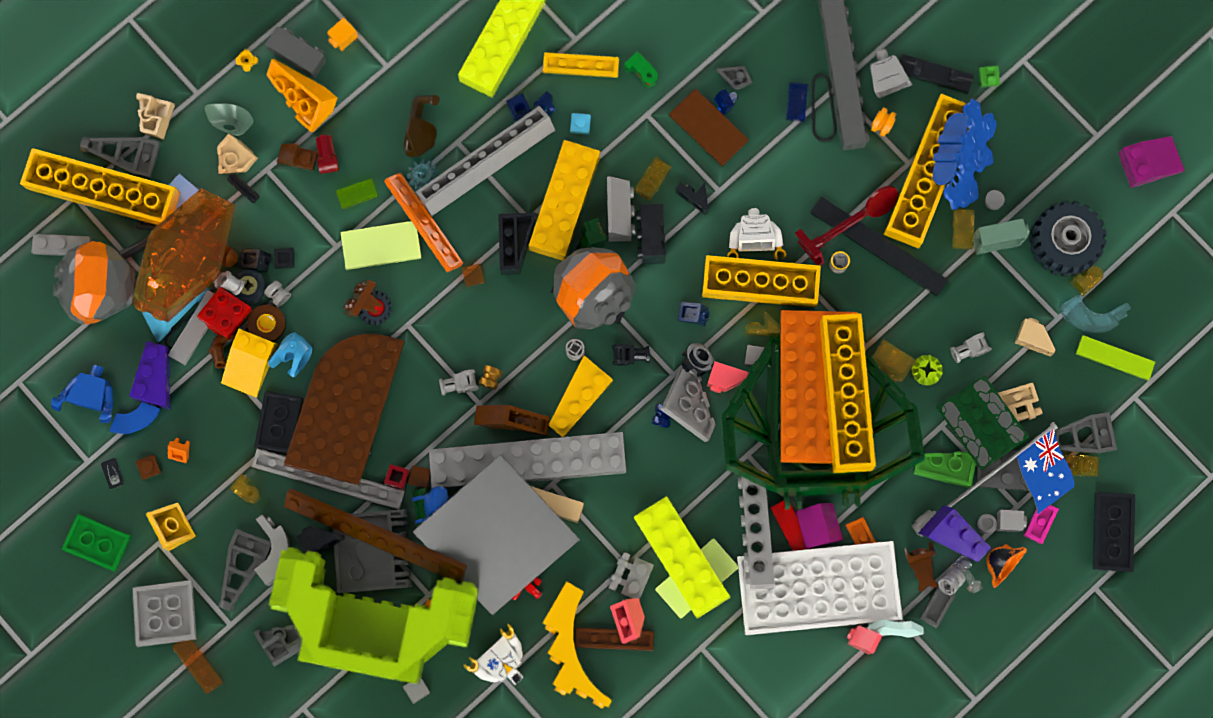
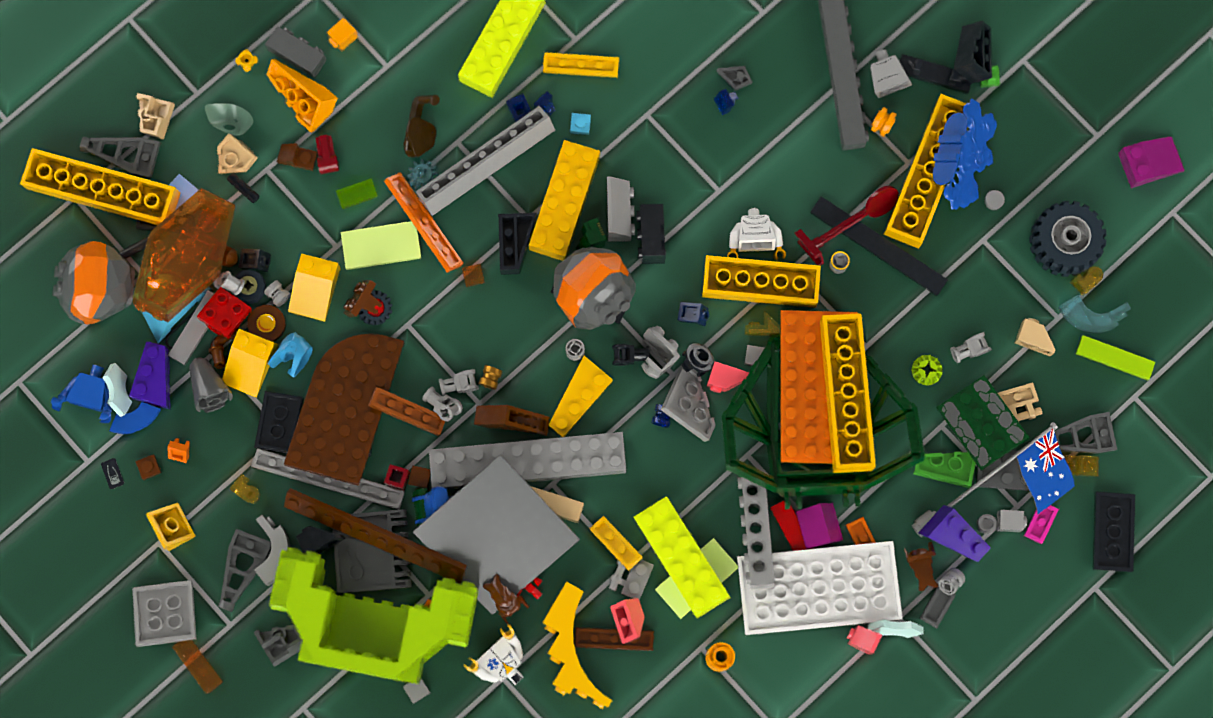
light grey plate [31,234,92,256] -> none
green tile [61,513,132,572] -> none
black tile [274,248,295,269] -> none
green leg [623,51,658,87] -> none
clear yellow slope [634,157,671,201] -> none
reddish brown tile [669,89,749,167] -> none
black slope [675,182,708,215] -> none
clear blue tile [786,82,808,122] -> none
black piece [812,74,837,142] -> none
clear yellow brick [872,339,916,382] -> none
clear yellow slope [952,209,974,249] -> none
clear bar [952,557,983,594] -> none
sand green window [972,219,1029,255] -> none
hat [986,544,1026,588] -> none
none -> light aqua tile [103,363,132,417]
none -> dark grey cone [189,357,233,413]
none -> yellow slope [288,253,341,322]
none -> dark orange plate [368,387,445,436]
none -> light grey connector [422,387,463,421]
none -> reddish brown hair [483,574,530,624]
none -> yellow tile [589,516,643,571]
none -> light grey piece [641,326,680,379]
none -> light orange wheel [705,642,735,672]
none -> black wedge [953,21,992,84]

